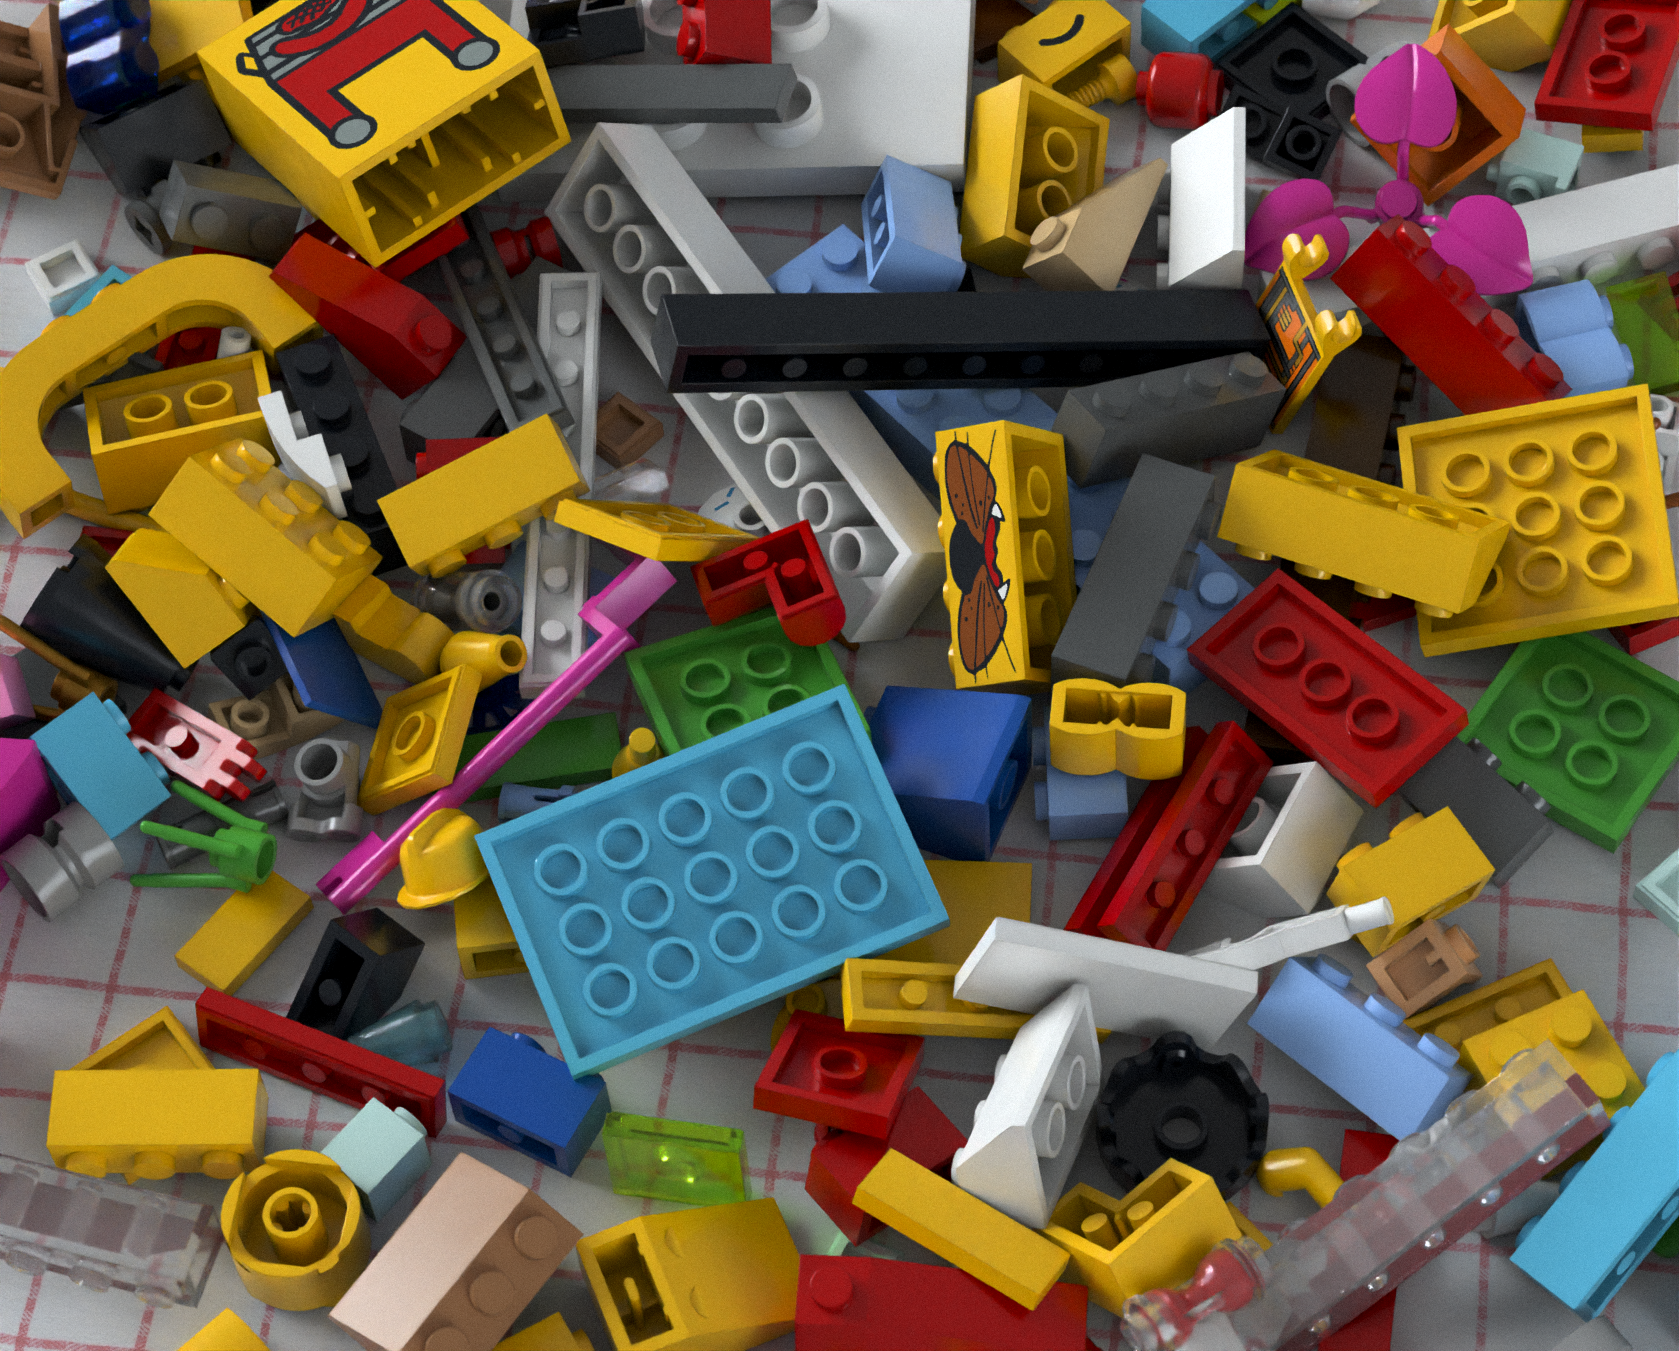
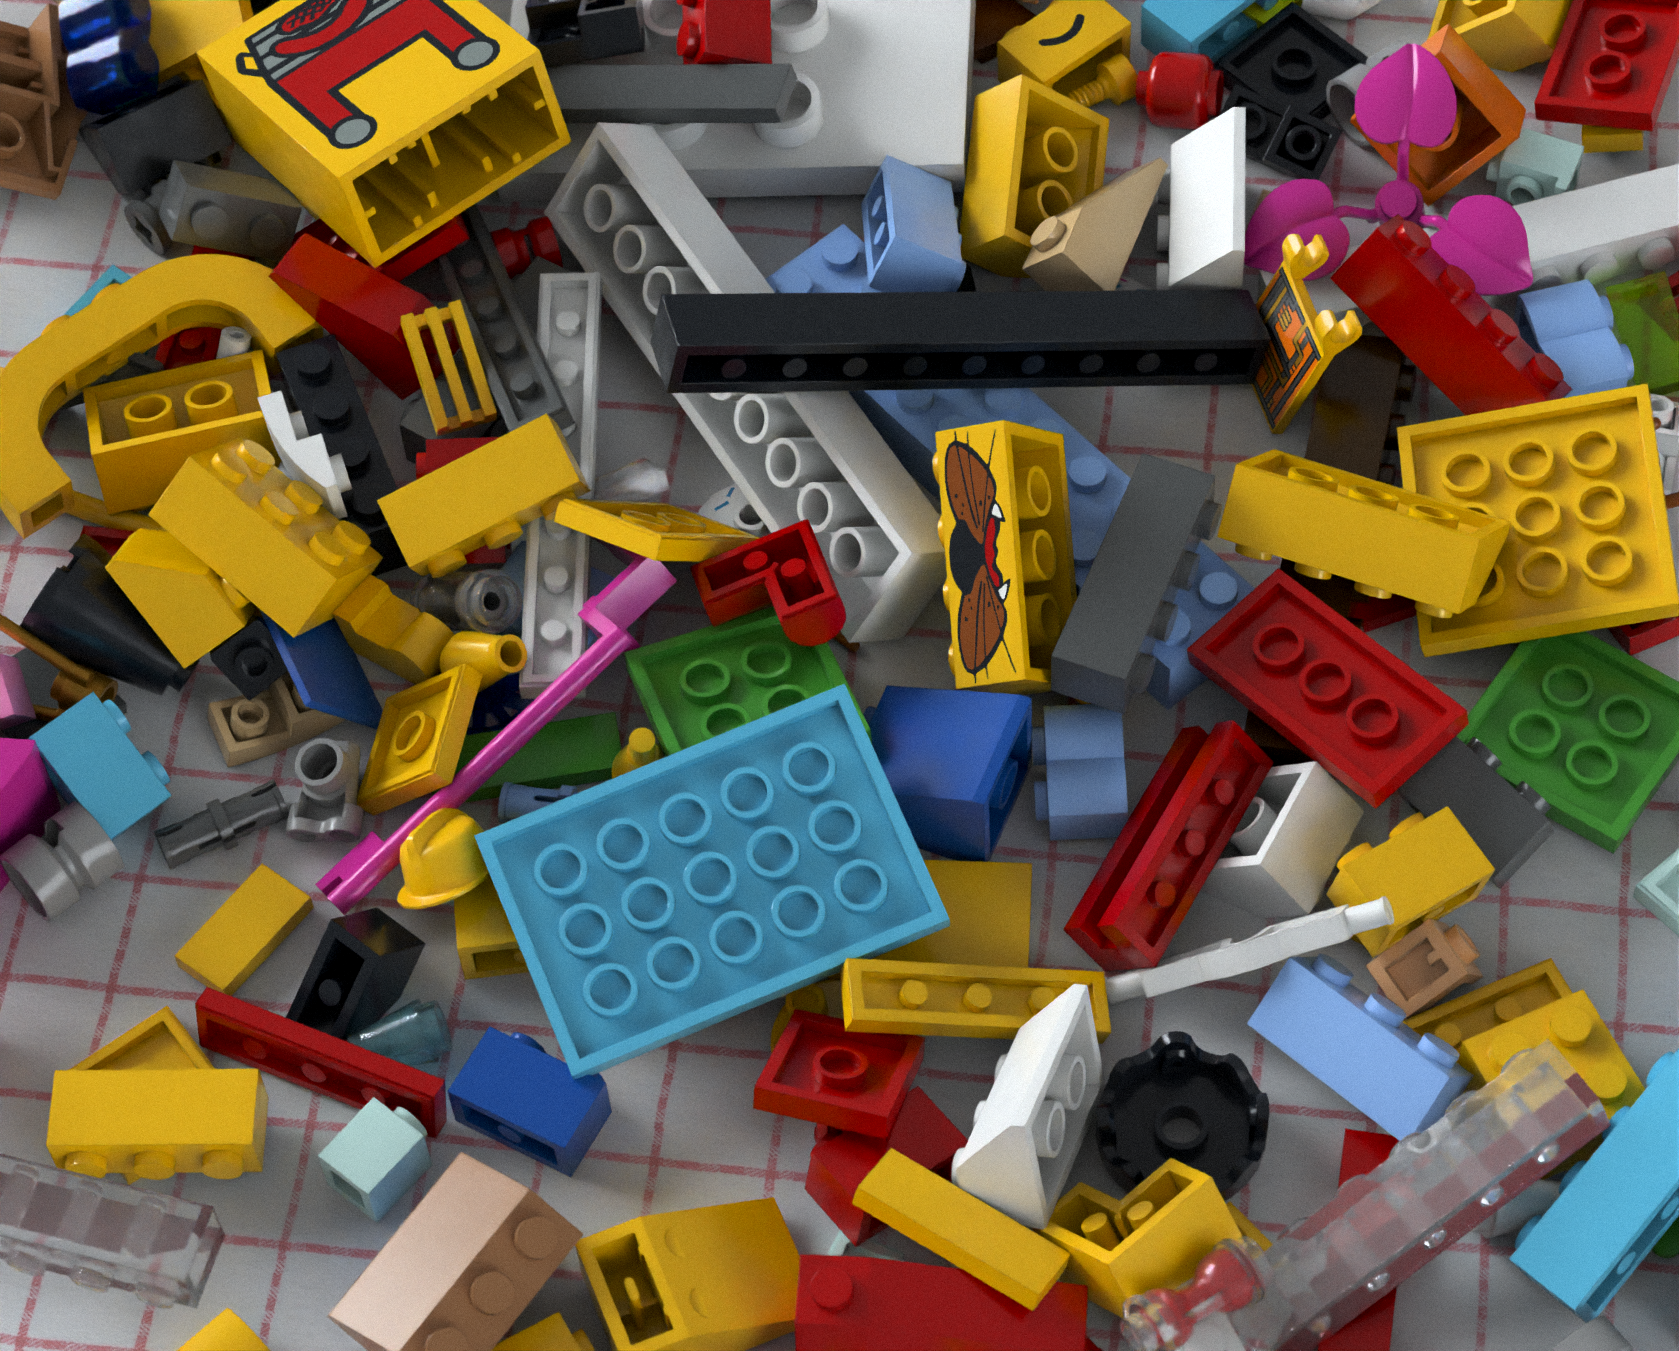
white tile [24,238,101,315] -> none
hinge [126,688,267,803] -> none
bright green plant [130,780,277,893] -> none
yellow brick [221,1149,371,1311] -> none
medium nougat tile [596,391,664,474] -> none
clear neon green tile [602,1111,752,1207] -> none
white tile [953,917,1258,1050] -> none
yellow brick [1049,678,1186,780] -> none
dark grey brick [1051,351,1287,489] -> none
yellow arm [1256,1146,1353,1215] -> none
none -> yellow tile [400,300,497,437]

